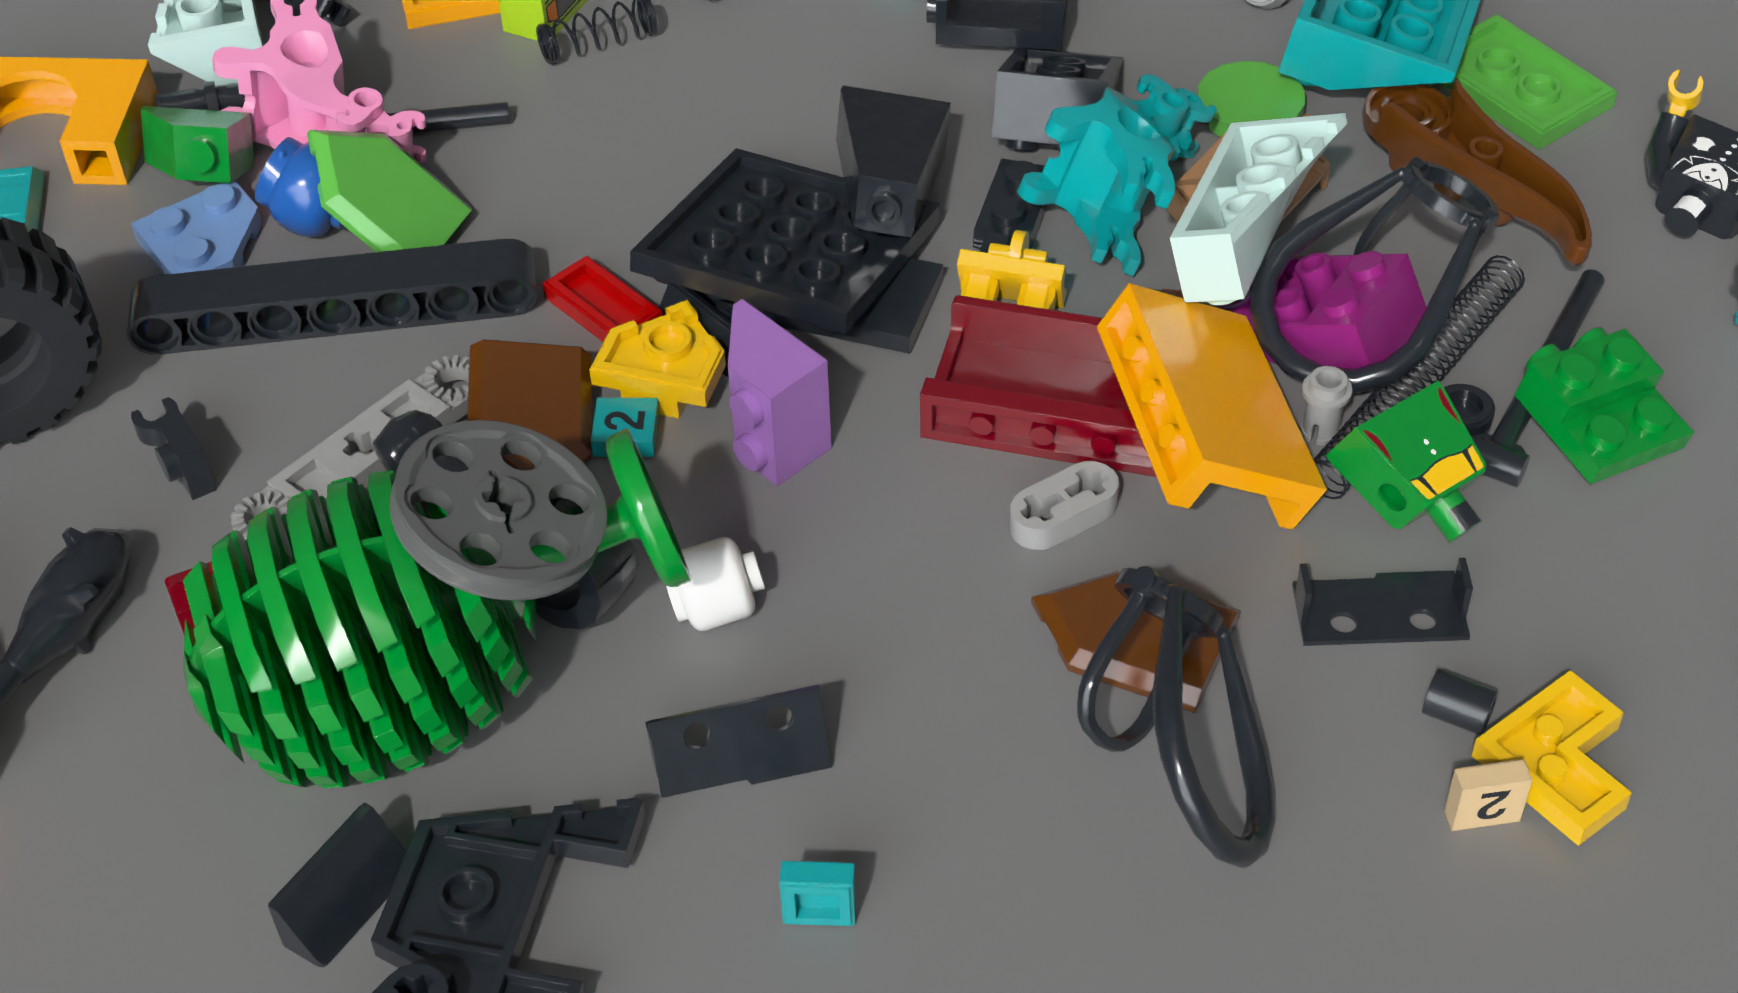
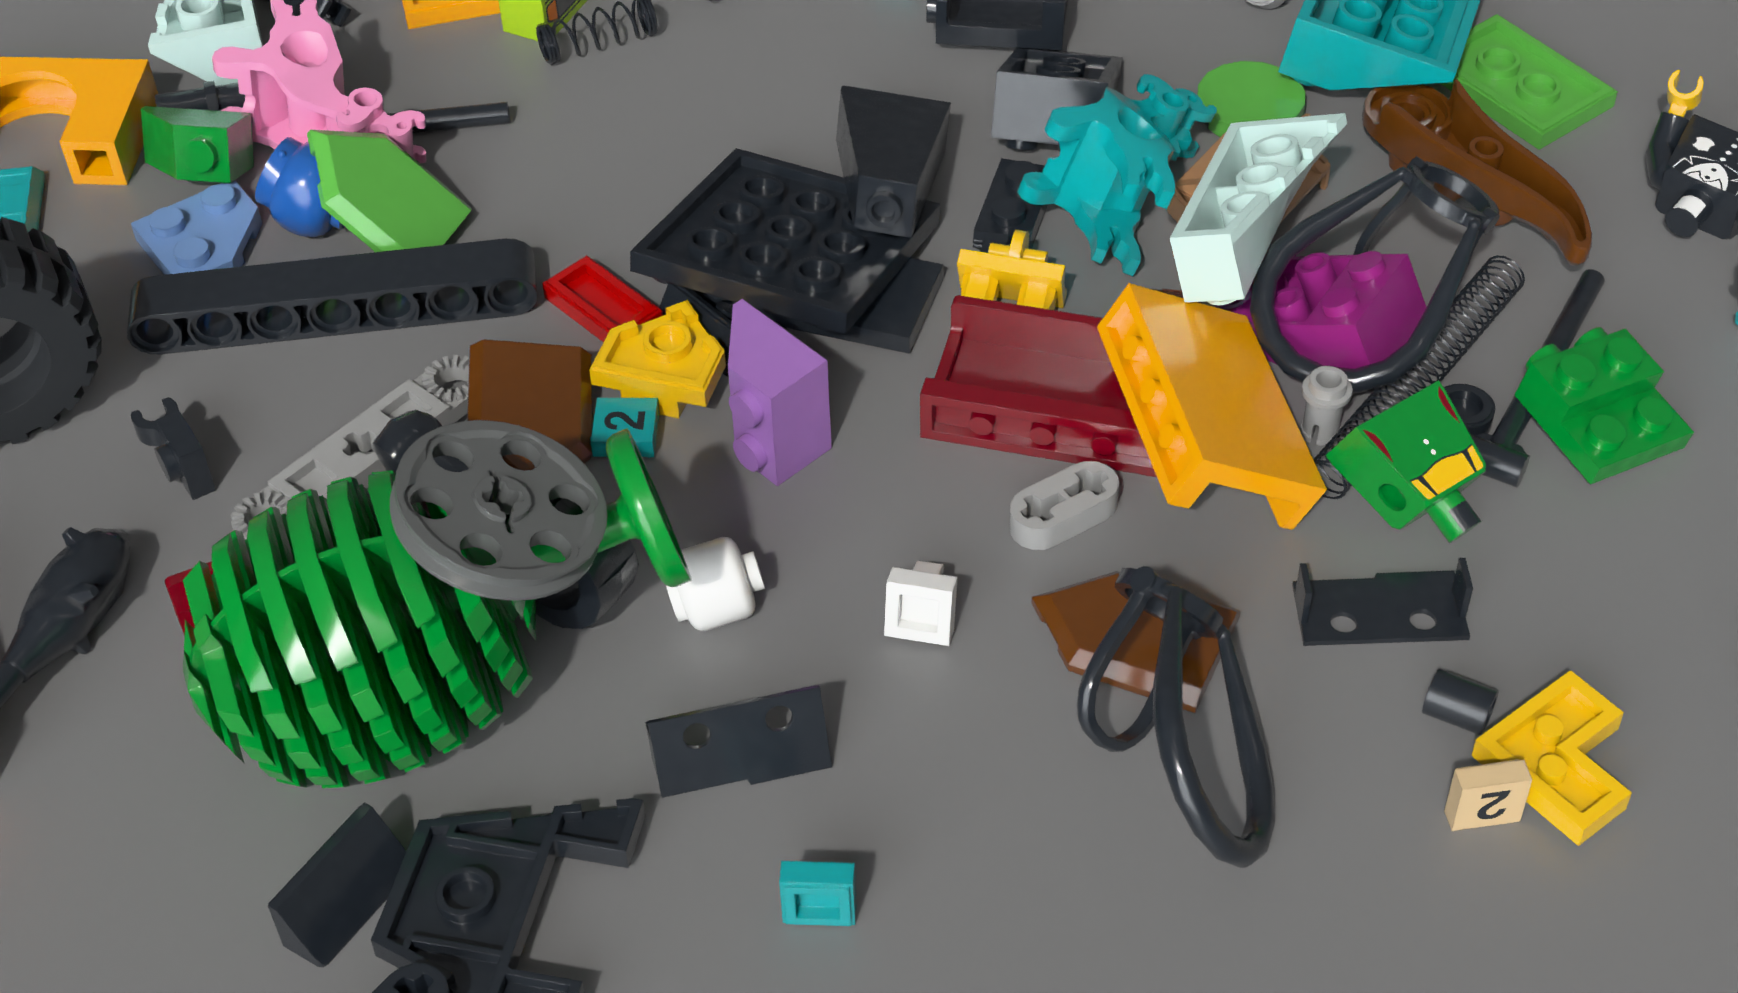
none -> white tile [884,560,957,646]

